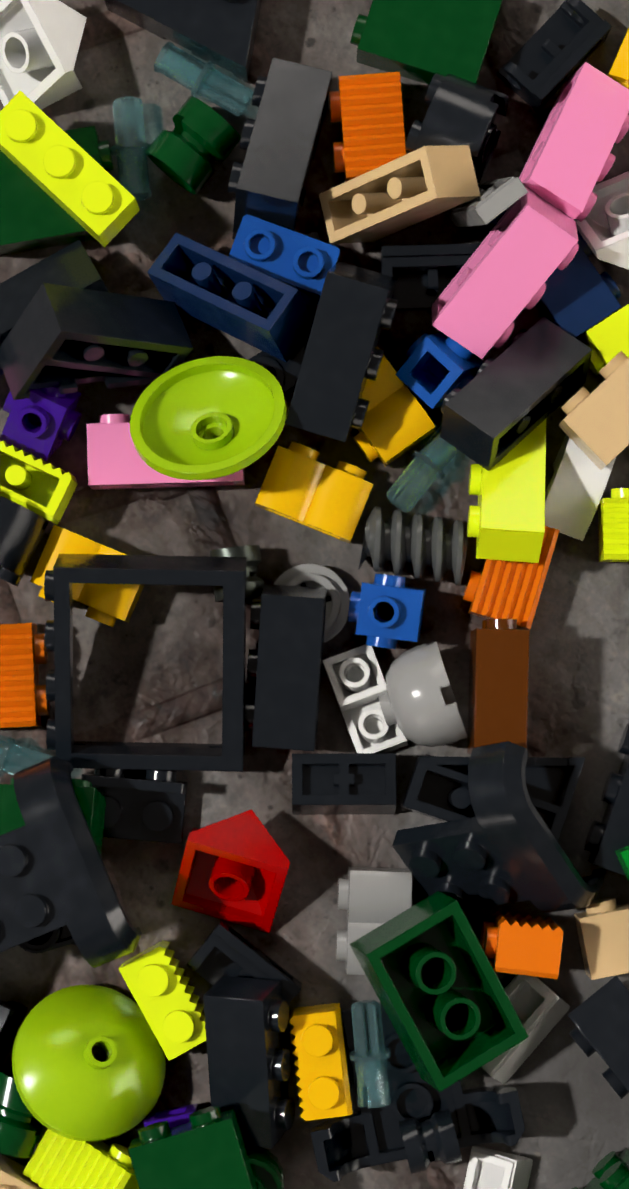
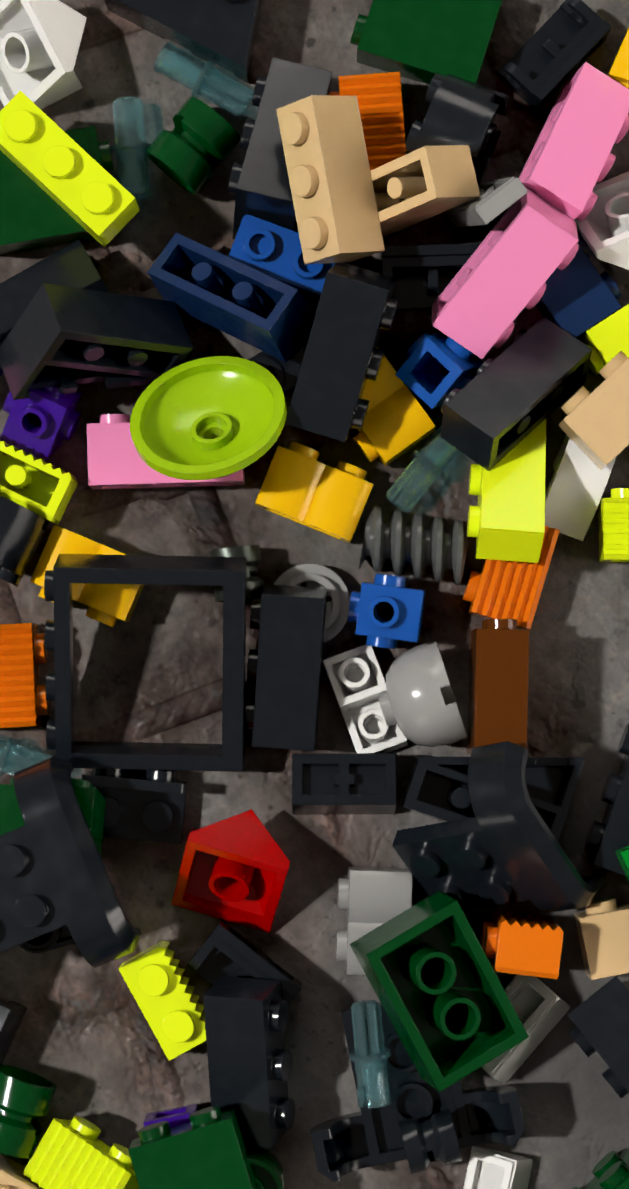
lime dish [12,985,166,1142] -> none
yellow brick [289,1003,353,1121] -> none
none -> tan brick [276,95,385,265]

